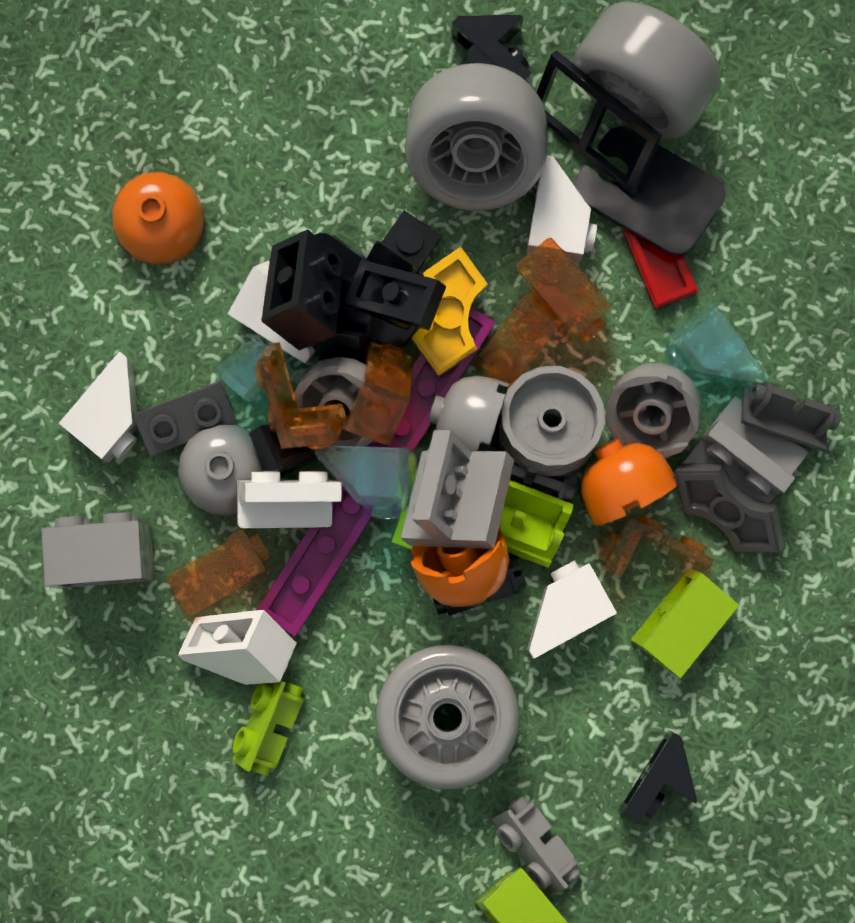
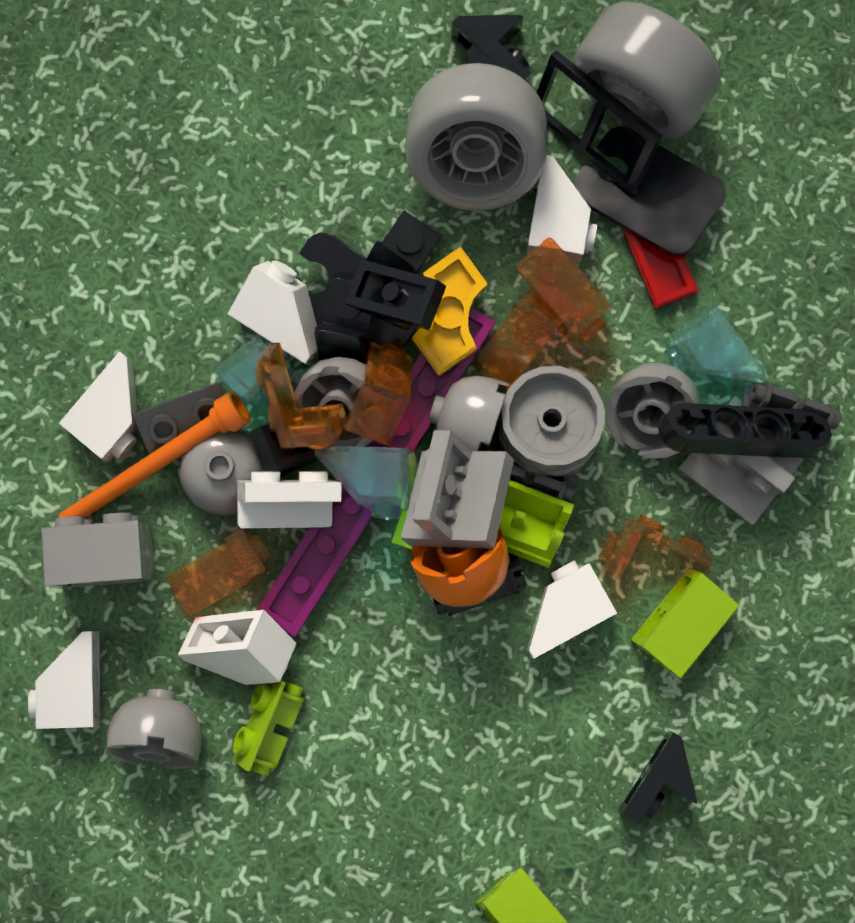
orange cylinder [112,172,204,265] -> none
black brick [261,229,344,351] -> none
light grey wheel [376,645,519,790] -> none
light grey hinge [492,796,580,895] -> none
orange cylinder [581,439,677,526] -> none
dark grey tile [675,463,785,553] -> none
none -> white slope [28,631,101,729]
none -> orange piece [58,391,251,519]
none -> light grey cylinder [105,689,202,769]
none -> black beam [658,403,832,458]

